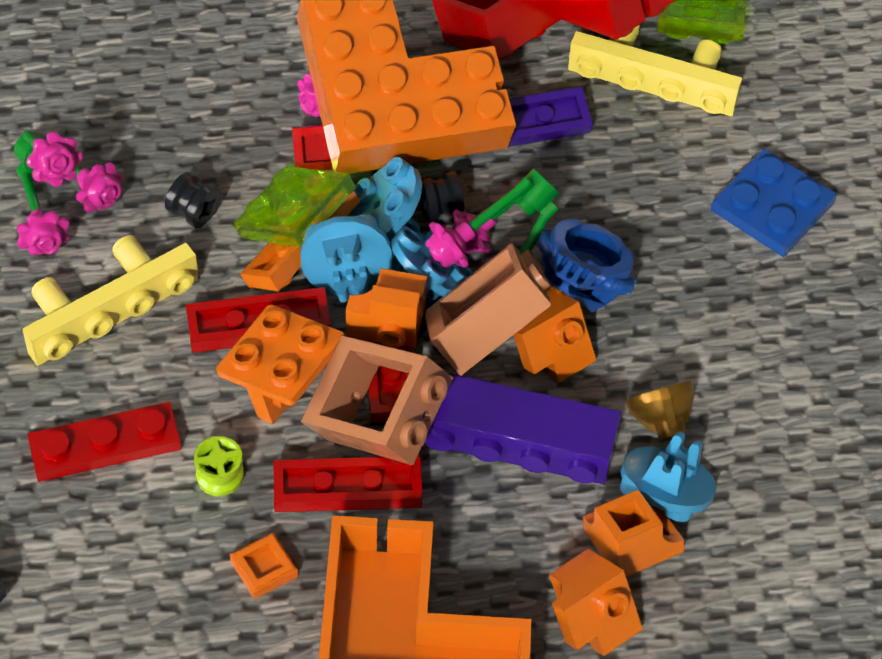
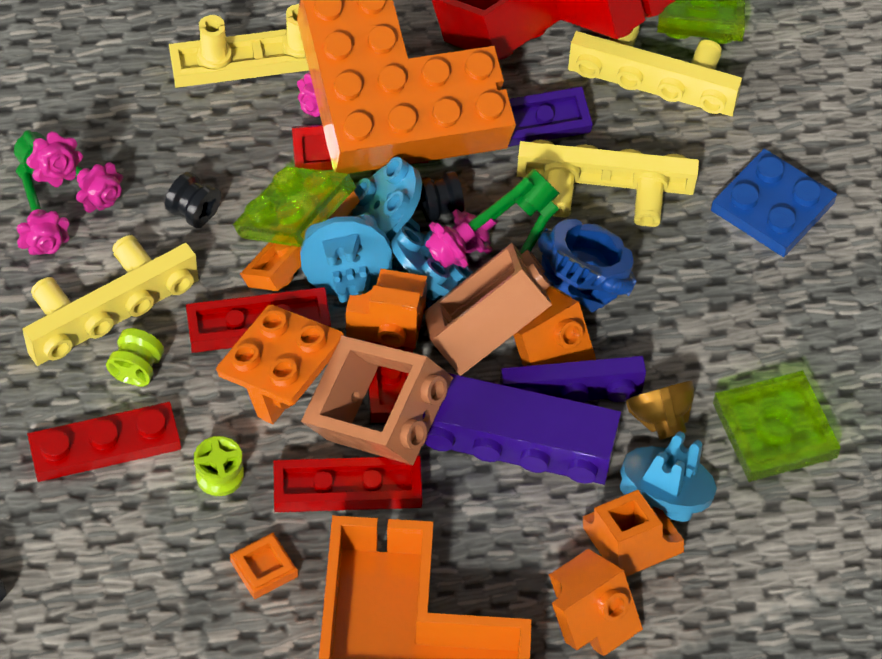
none -> lime wheel [106,328,164,387]
none -> light yellow plate [169,4,309,88]
none -> dark purple plate [500,356,646,403]
none -> light yellow plate [517,140,699,227]
none -> clear neon green plate [713,370,841,482]

